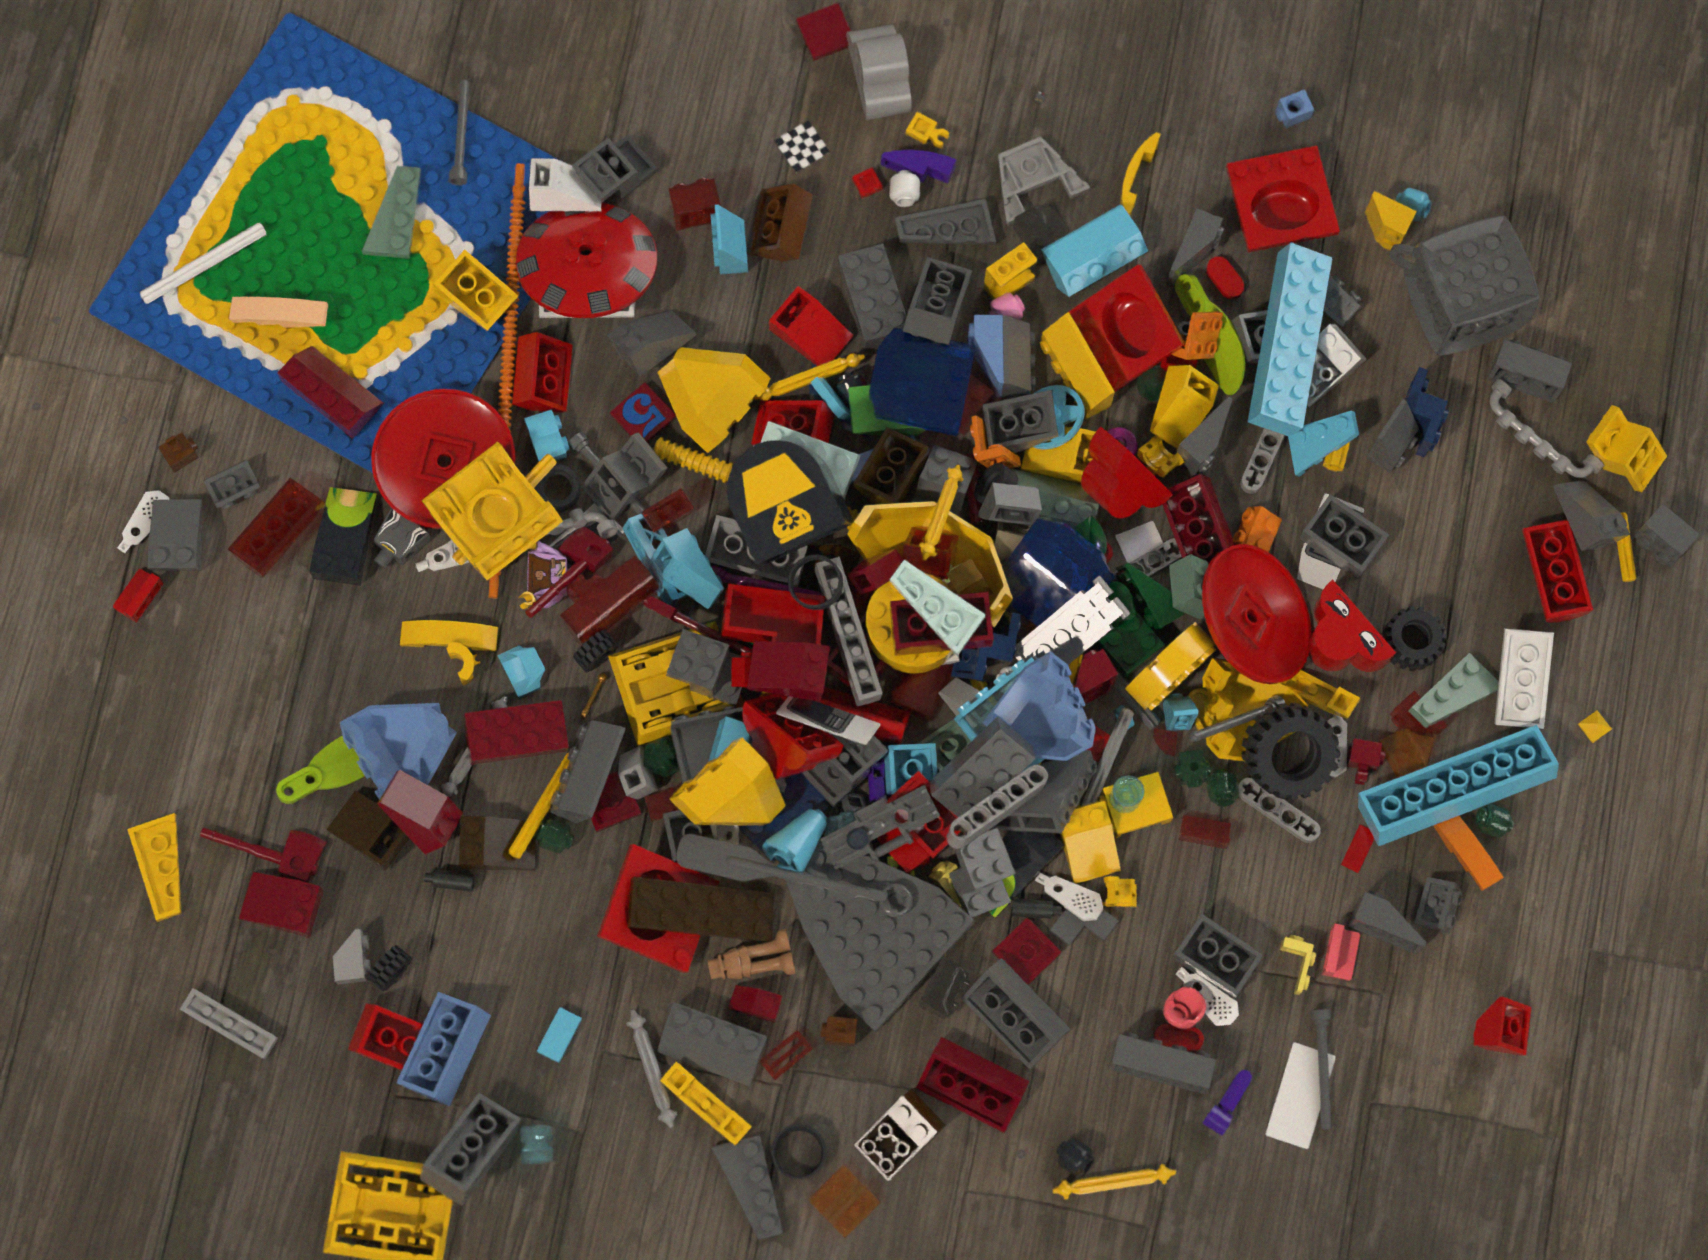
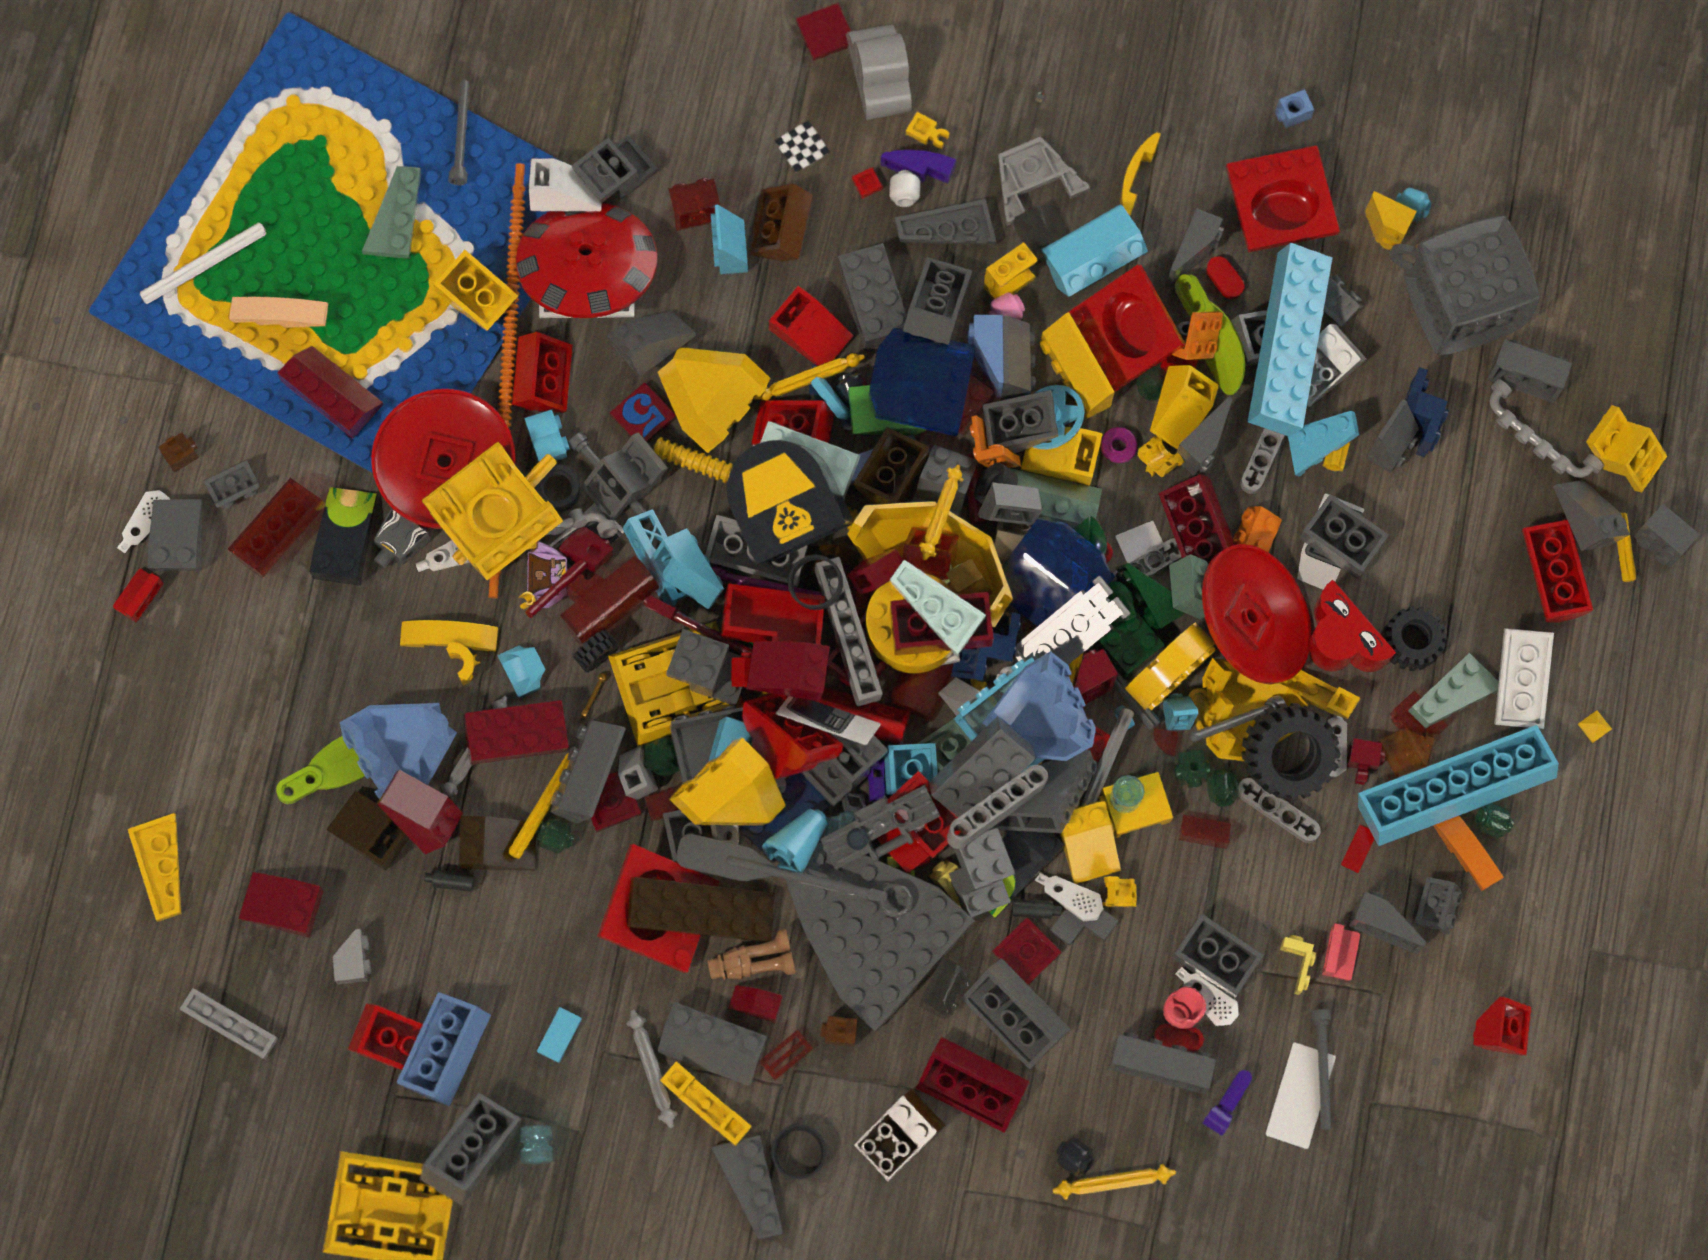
dark red piece [200,827,327,883] -> none
black tyre [368,945,412,992] -> none
clear red slope [641,488,694,533] -> none
clear orange slope [808,1165,880,1238] -> none
red brick [1081,427,1173,518] -> none

